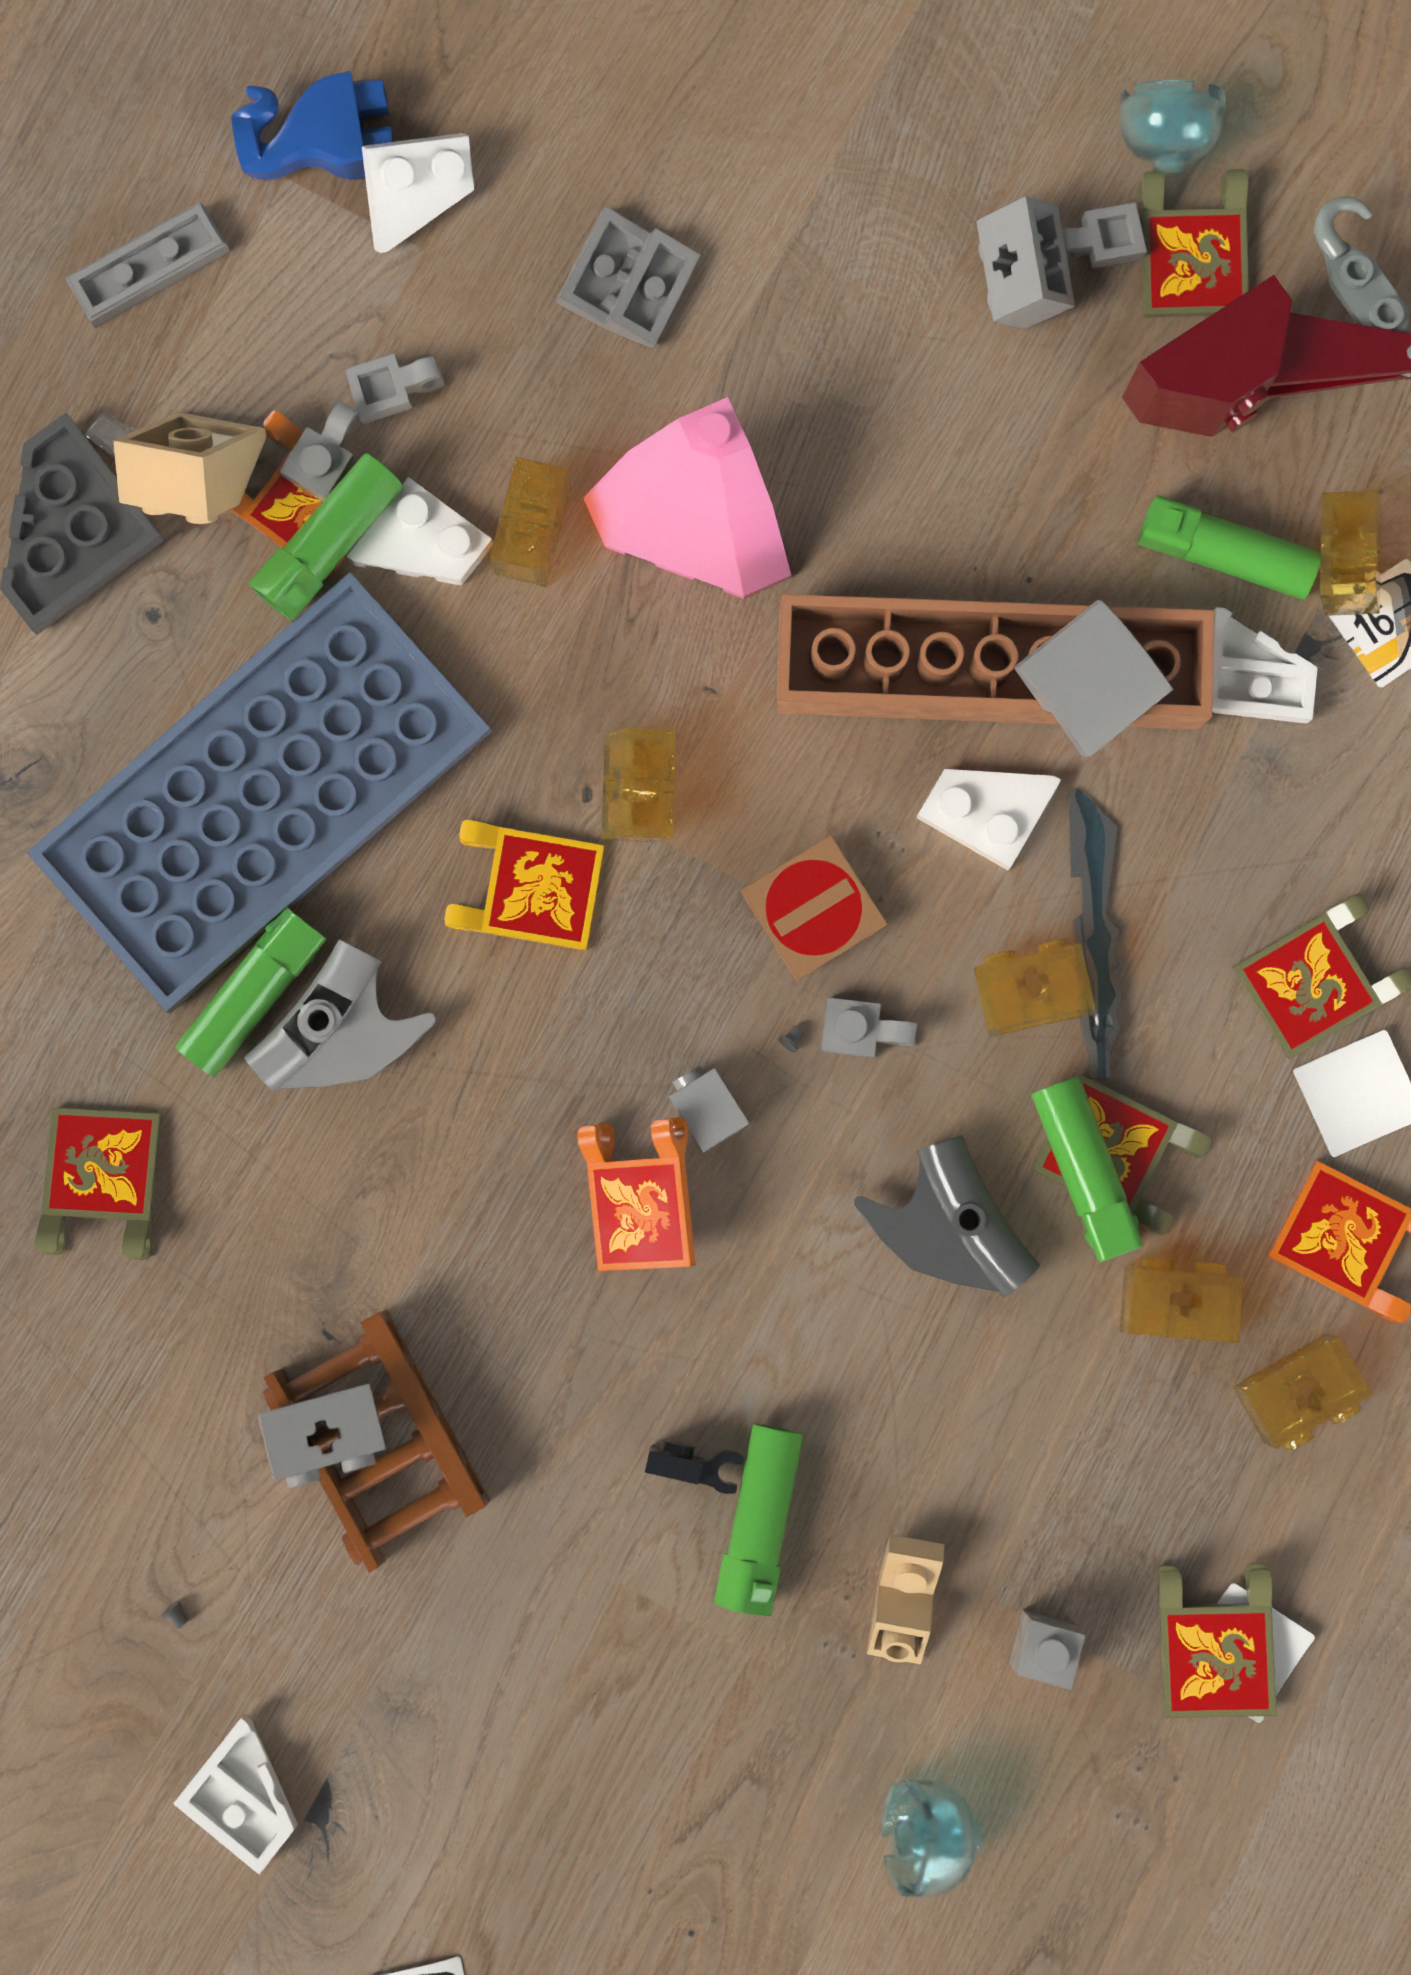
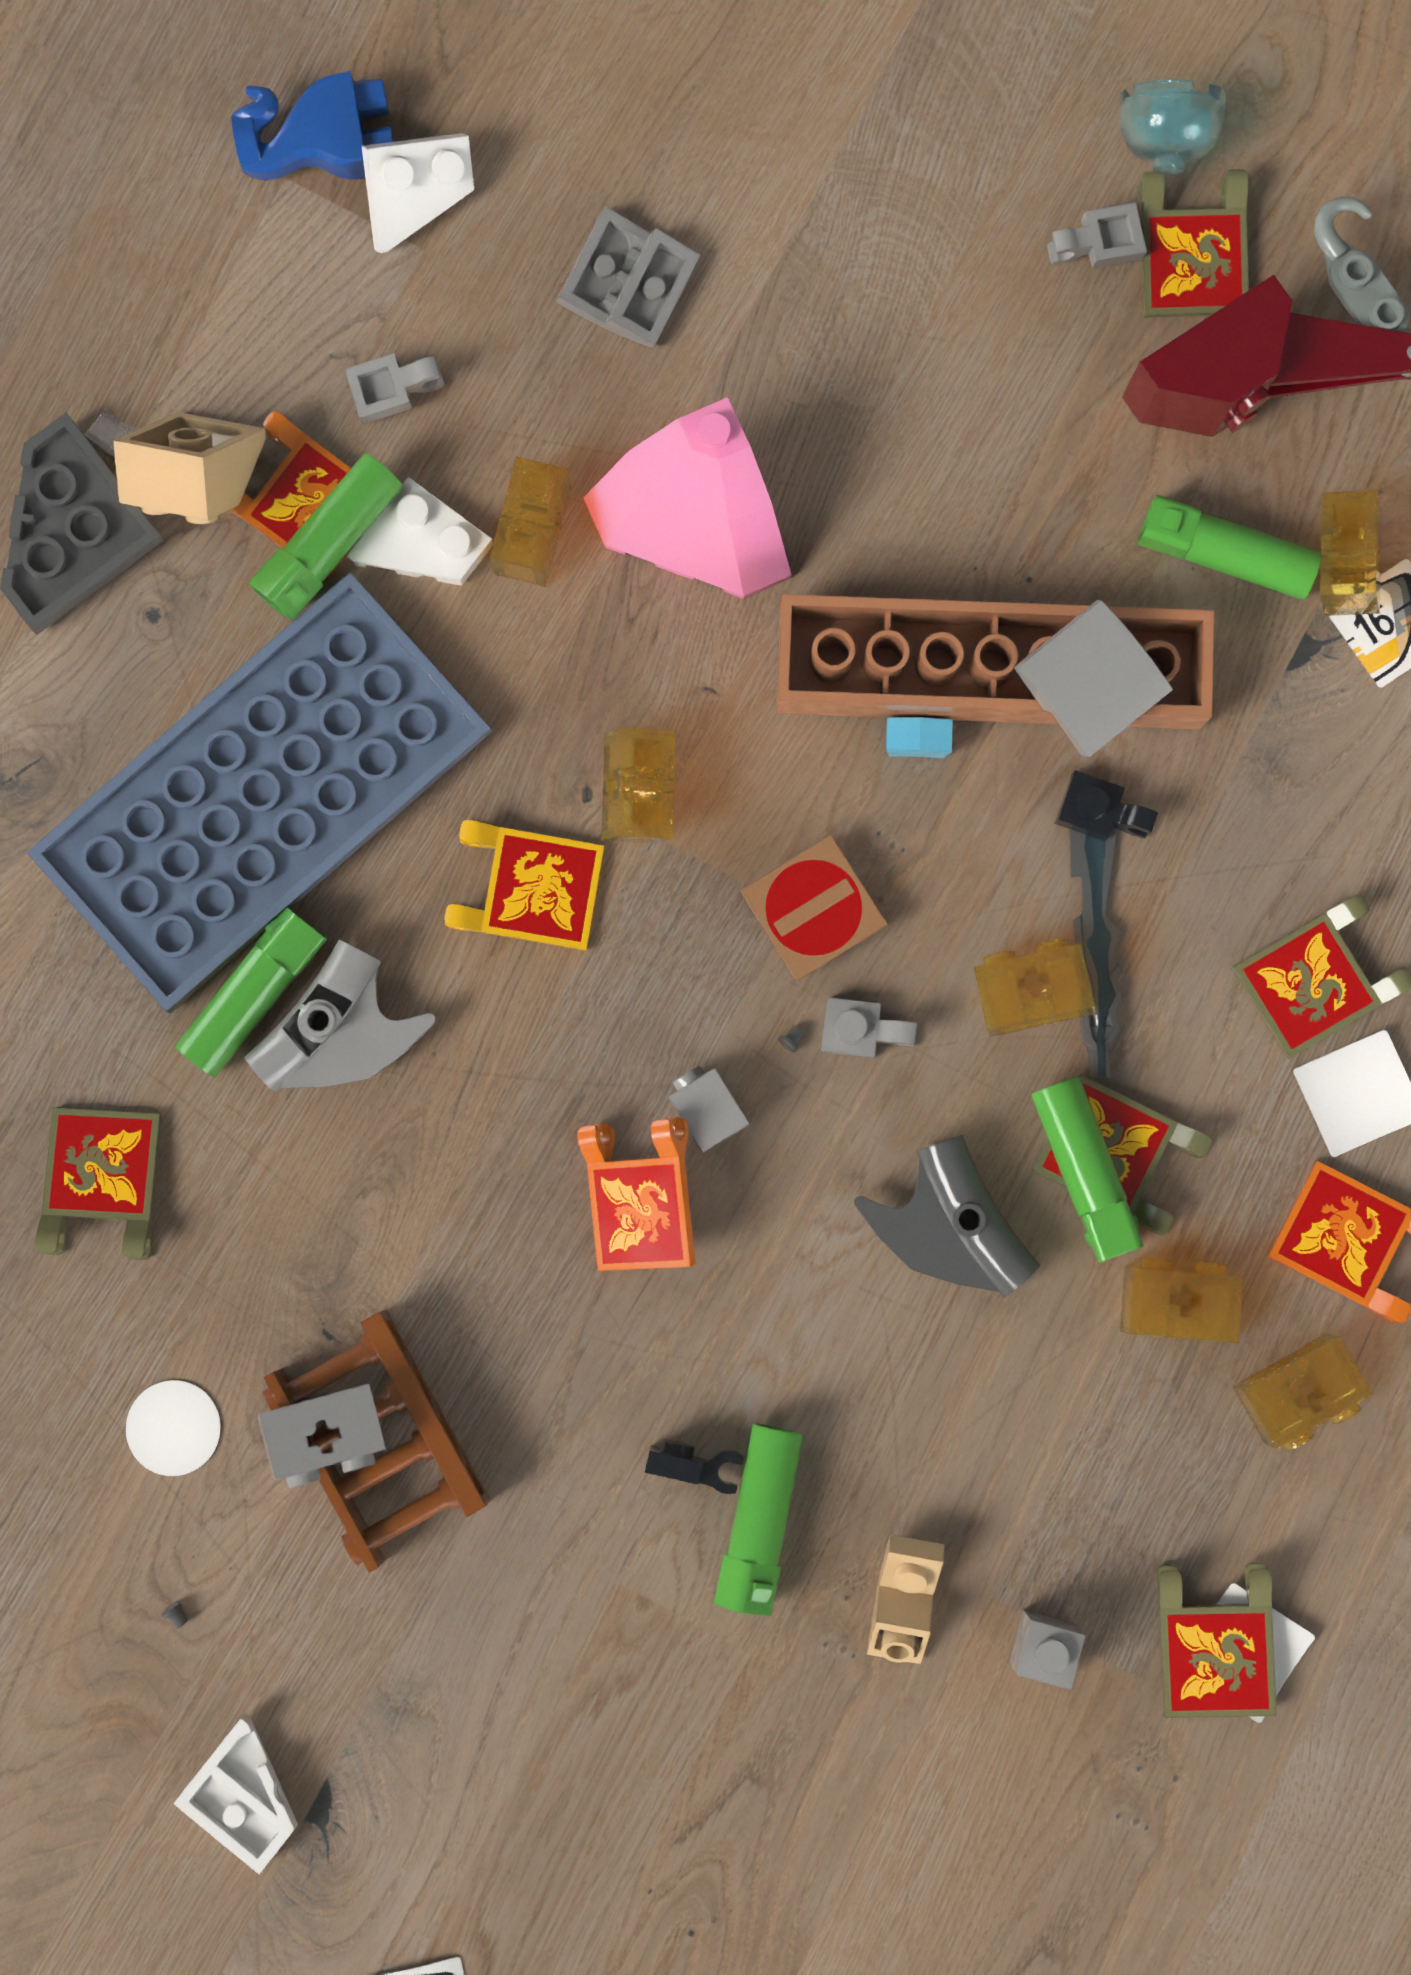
light grey tile [65,201,230,328] -> none
light grey plate [280,400,359,501] -> none
clear light blue cylinder [881,1780,983,1897] -> none
white wing [916,769,1061,870] -> none
light grey brick [976,196,1075,329] -> none
white wing [1212,607,1318,724] -> none
none -> white sticker [126,1380,221,1476]
none -> medium azure piece [886,717,953,758]
none -> black plate [1055,770,1158,841]

